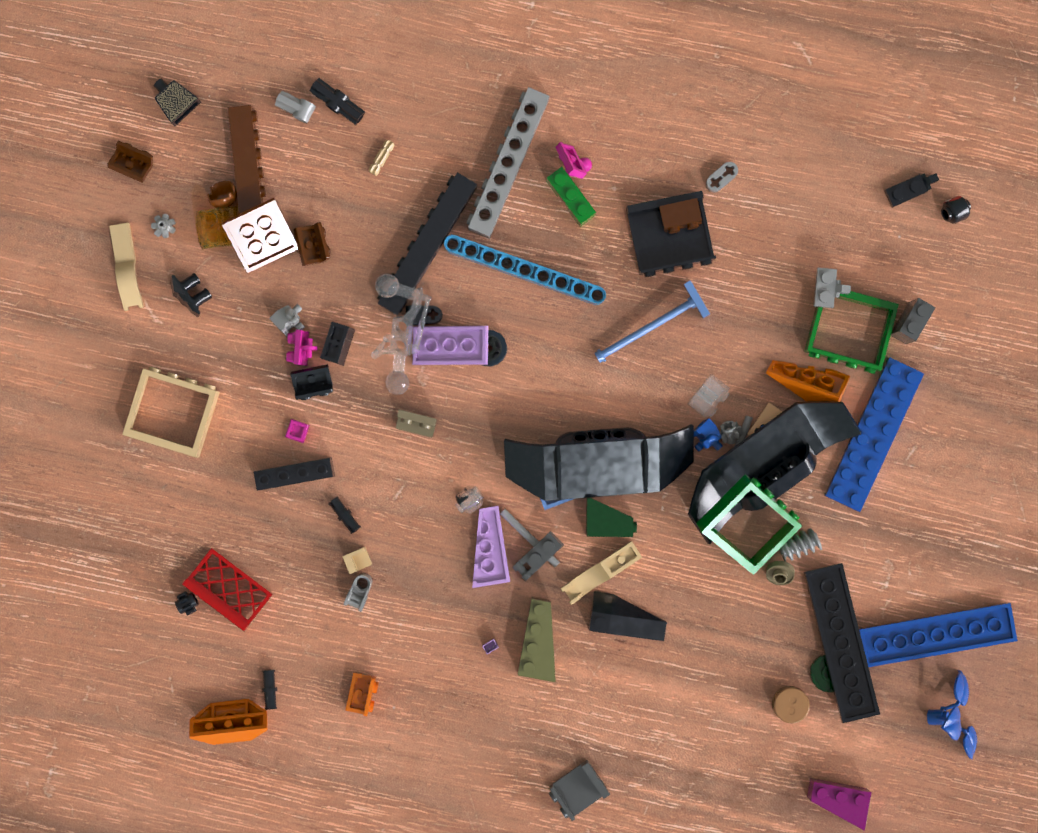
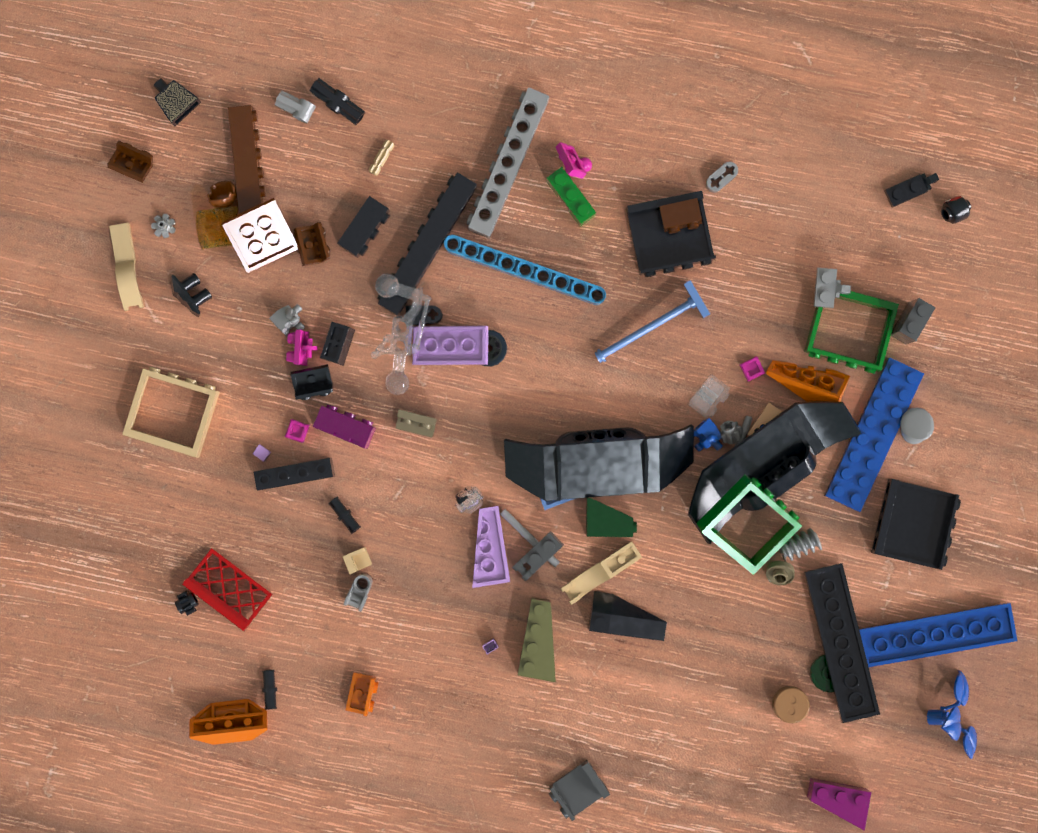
none -> lavender piece [253,444,271,462]
none -> magenta wedge [313,404,376,449]
none -> black brick [337,196,390,258]
none -> dark pink tile [739,356,765,382]
none -> black panel [871,479,961,570]
none -> light grey piece [901,407,934,444]

